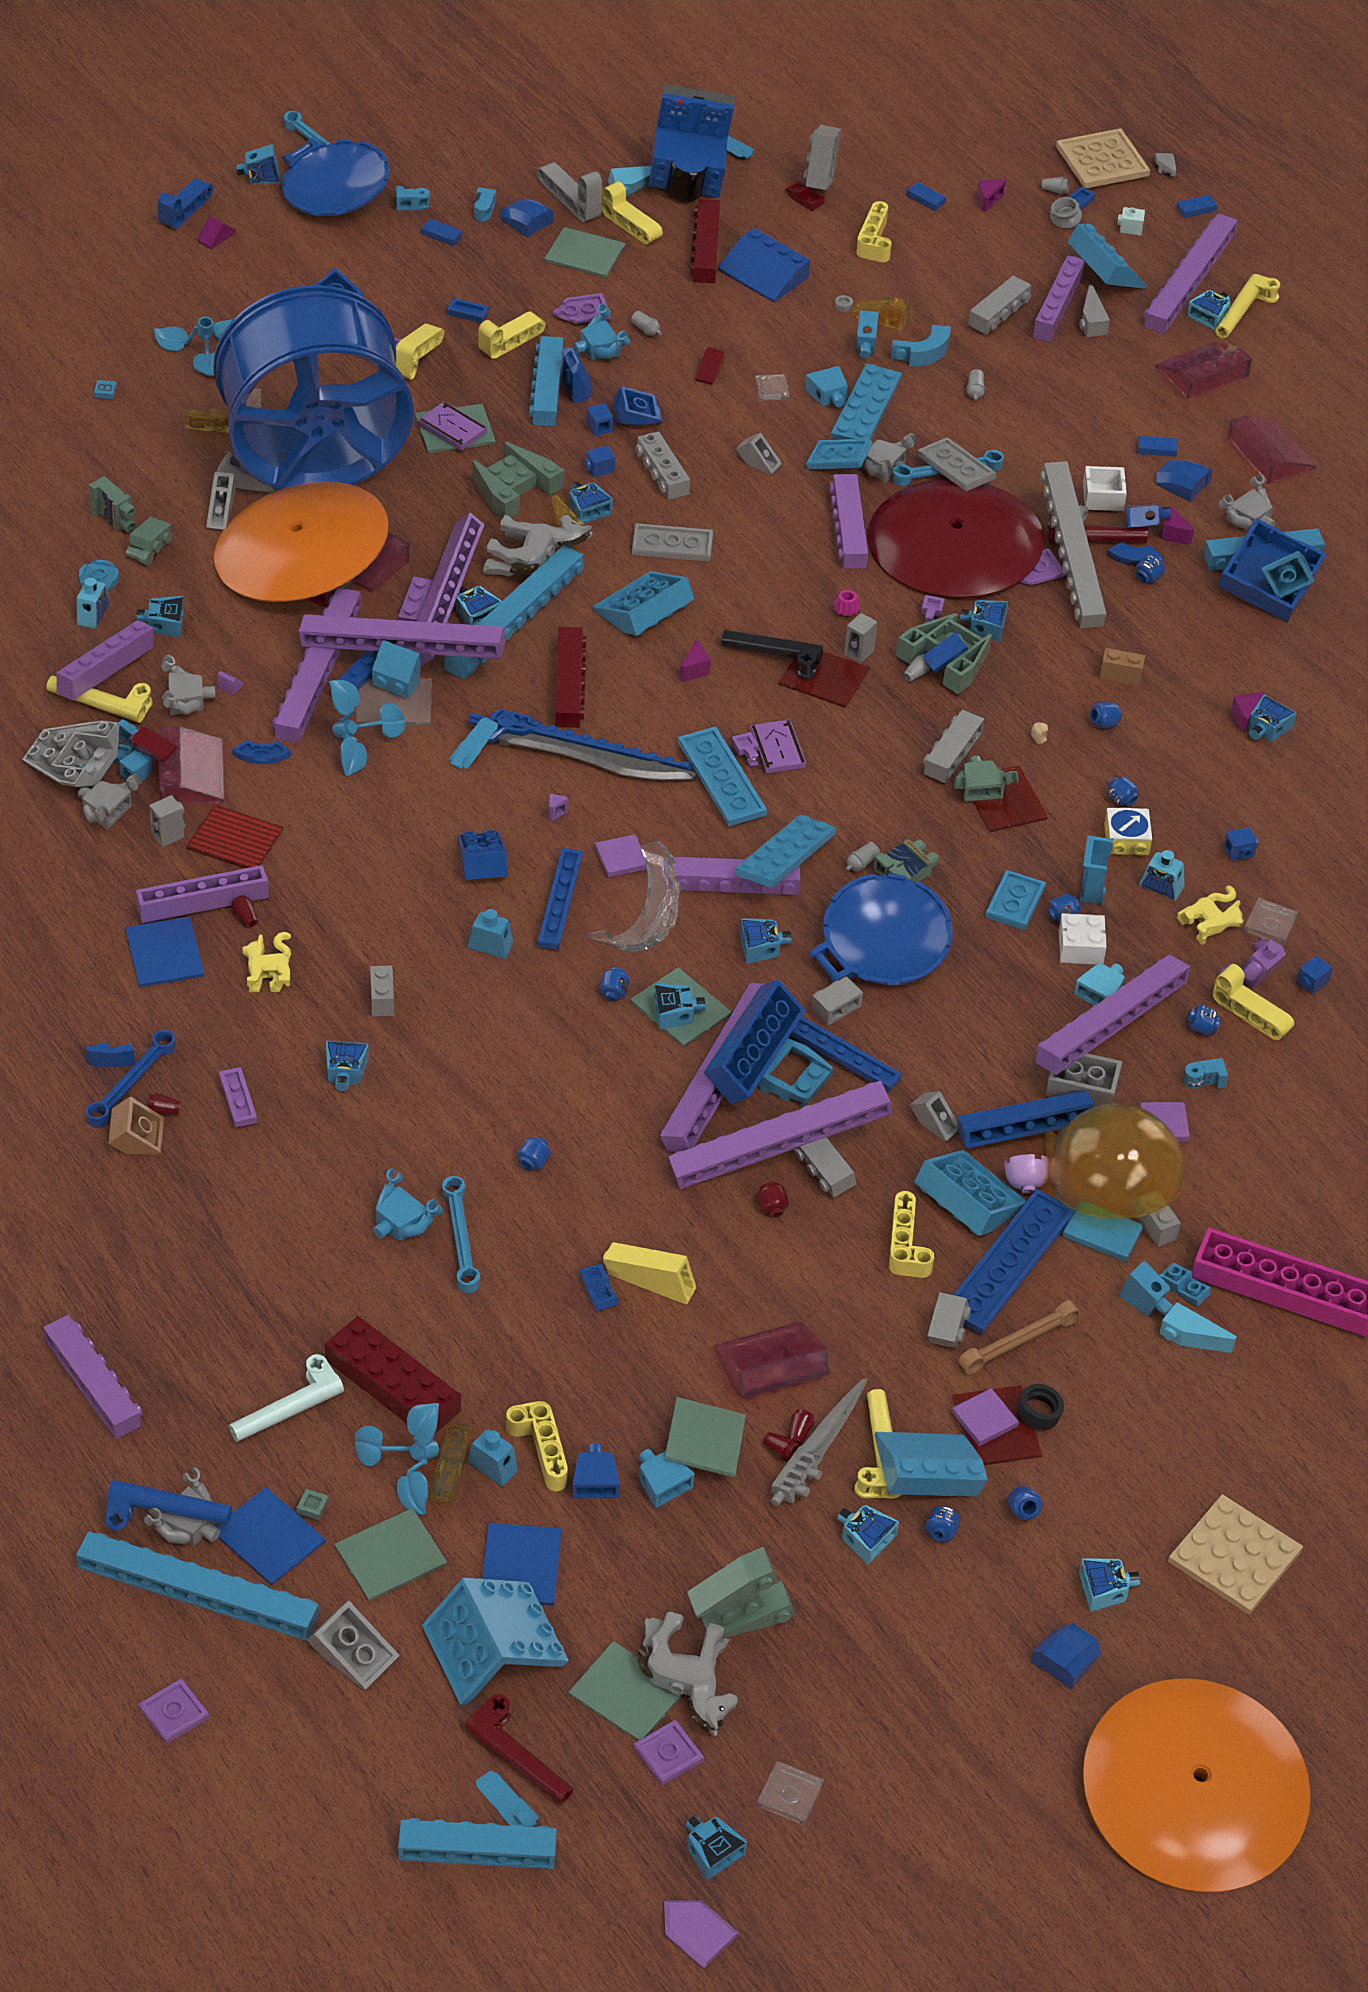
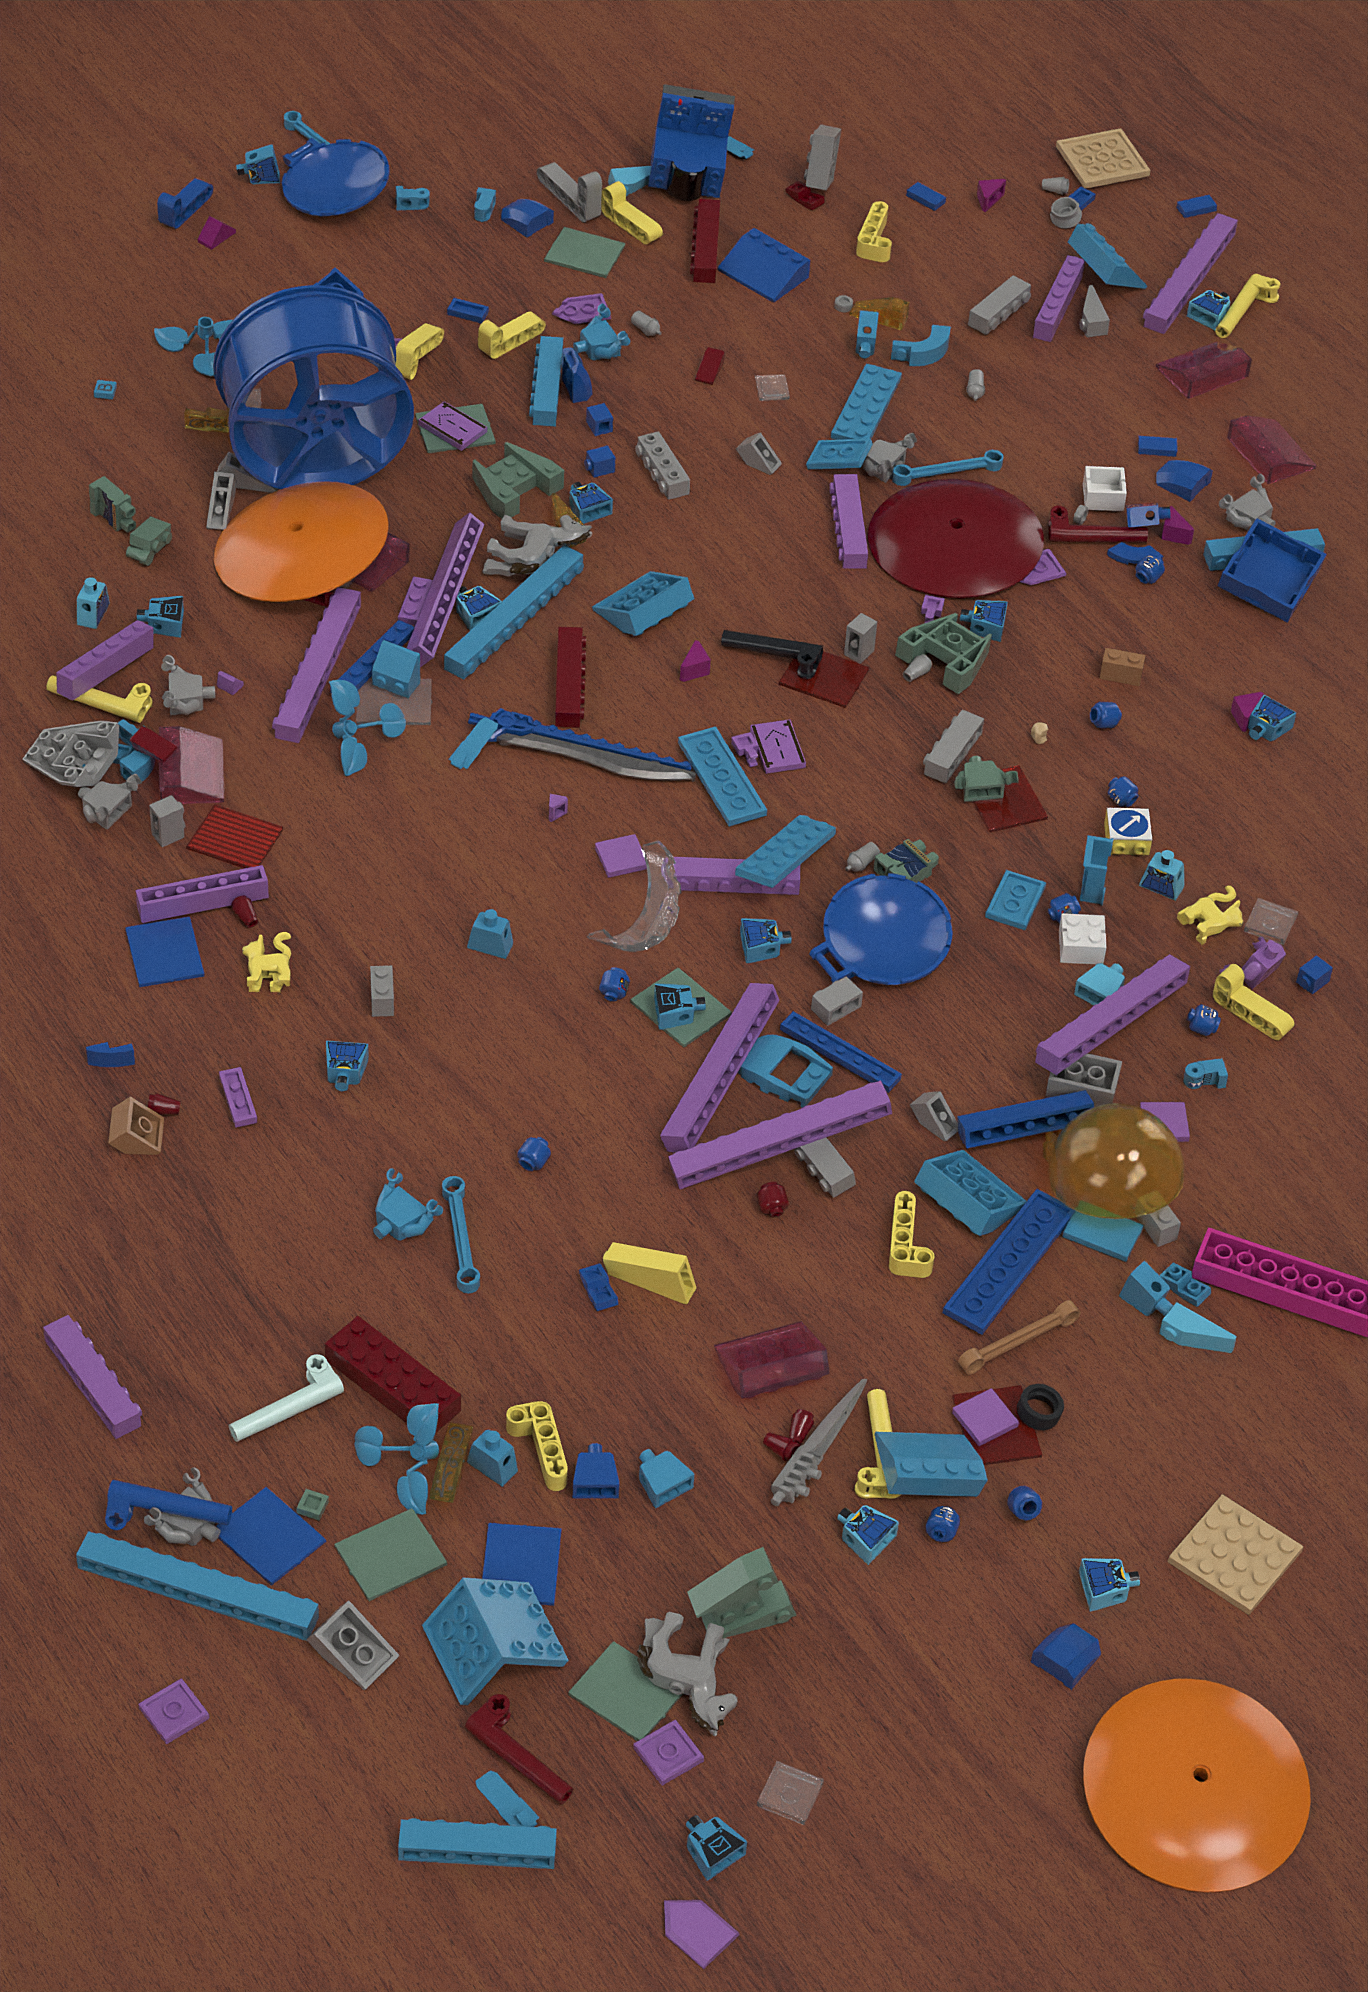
dark azure tile [79,560,119,591] -> none
blue piece [86,1030,175,1128] -> none
blue tile [232,740,291,764] -> none
medium lavender brick [299,615,506,659] -> none
blue tile [421,219,462,246] -> none
blue slope [458,830,508,880] -> none
blue plate [538,848,583,950] -> none
blue slope [612,386,663,425] -> none
light grey tile [632,523,713,562] -> none
sand green piece [664,1397,746,1477] -> none
blue brick [703,979,805,1104] -> none
dark azure torso [805,366,848,407] -> none
dark pink piece [833,590,861,616] -> none
light grey tile [917,438,996,491] -> none
blue tile [923,632,968,673] -> none
light grey brick [927,1292,971,1349] -> none
lavender cylinder [1004,1154,1050,1194] -> none
light grey brick [1040,461,1106,628] -> none
light aqua brick [1117,207,1145,235] -> none
light grey slope [1154,153,1176,176] -> none
blue brick [1223,827,1258,861] -> none
dark azure slope [1262,551,1314,598] -> none

